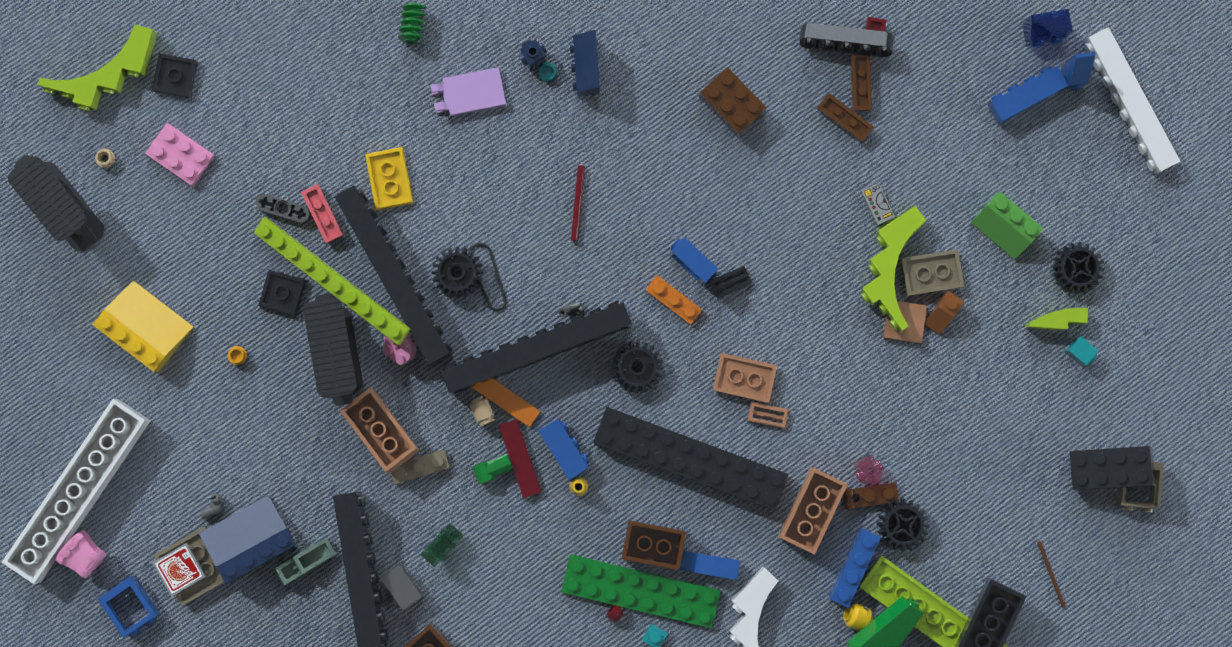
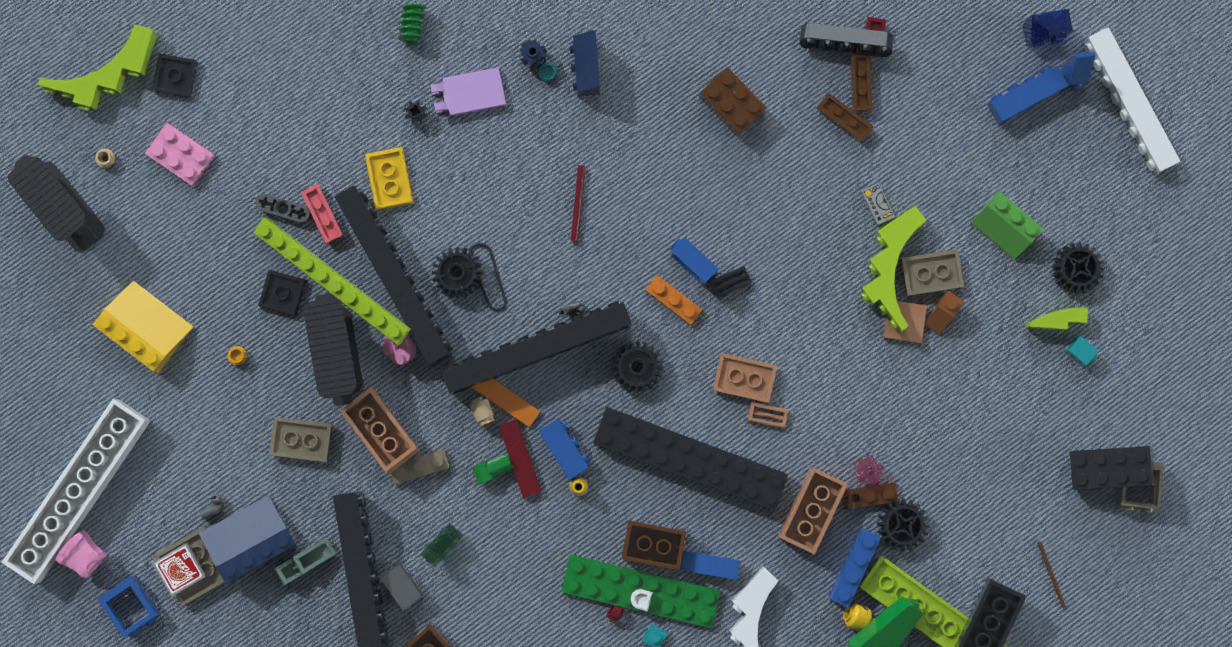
none -> dark tan plate [269,417,333,462]
none -> black gear [404,100,428,125]
none -> white tile [631,589,653,611]

